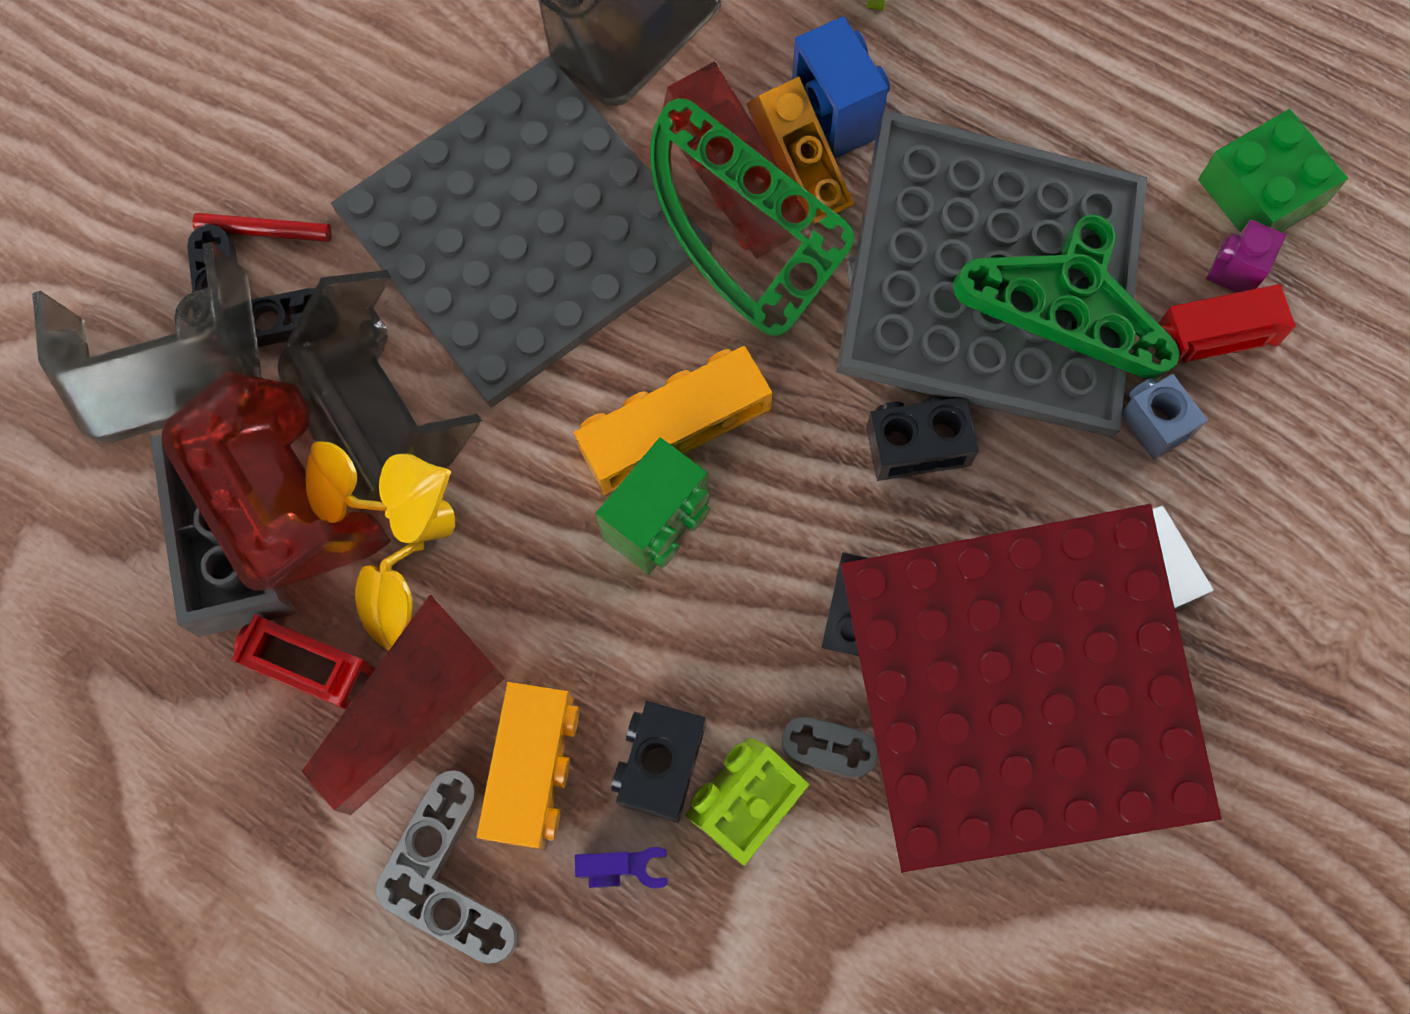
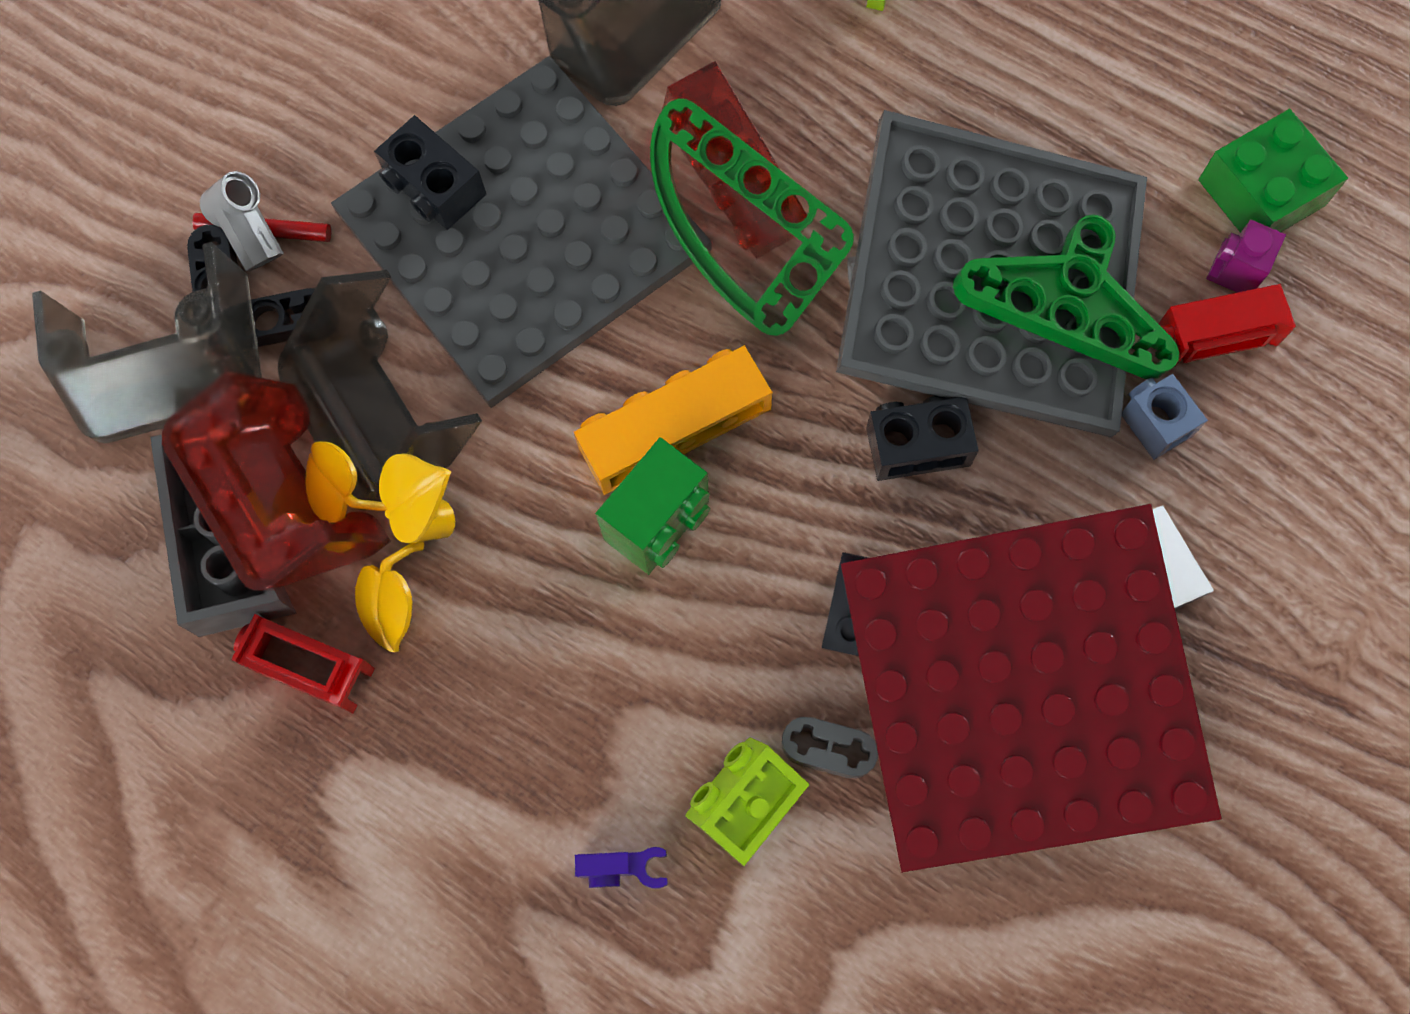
clear red wedge [302,594,505,816] -> none
light grey beam [376,770,518,964] -> none
light orange brick [476,682,579,851] -> none
black brick [611,701,707,823] -> none
light orange slope [746,77,854,224] -> none
blue brick [792,16,890,159] -> none
none -> light grey piece [200,171,284,271]
none -> black brick [374,115,487,230]

